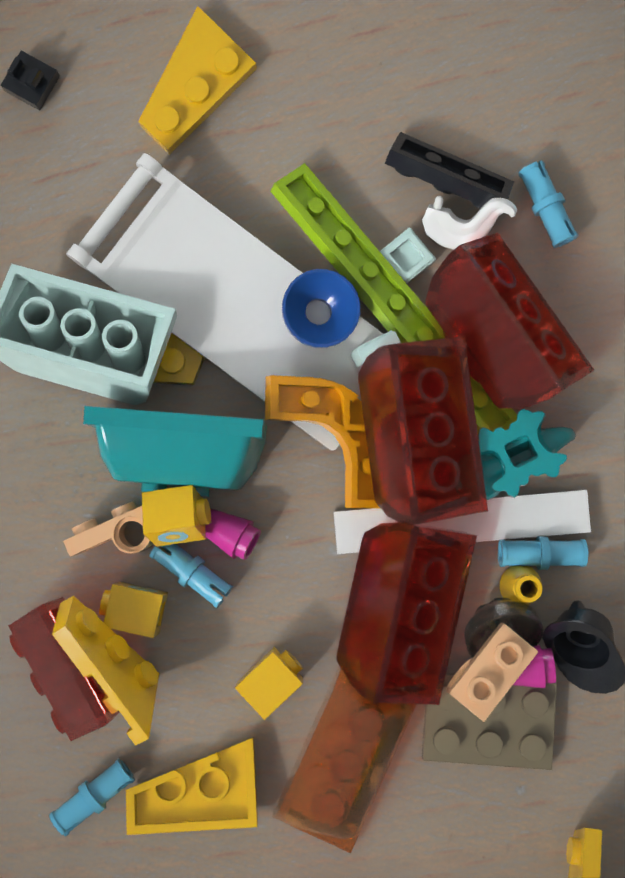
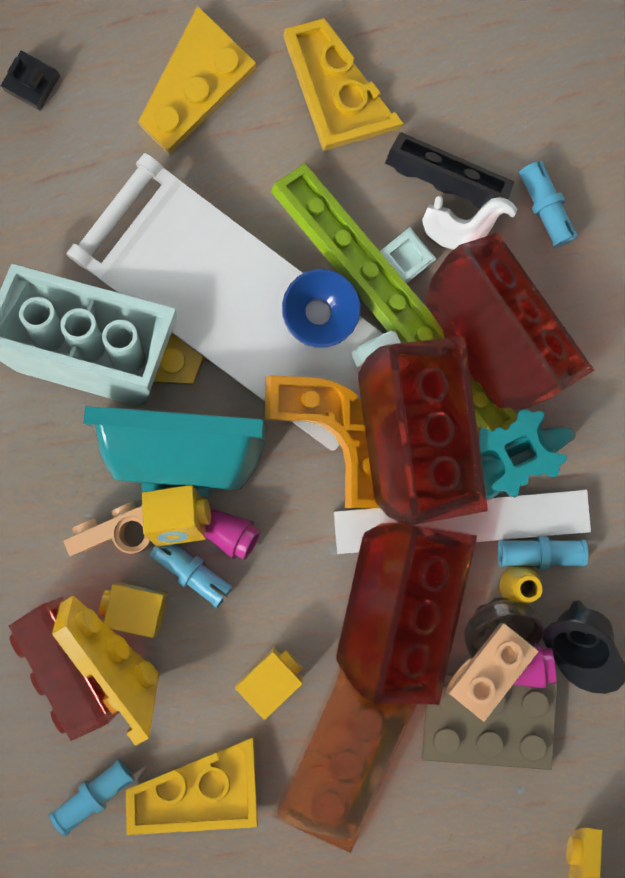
none -> yellow wing [283,18,404,151]

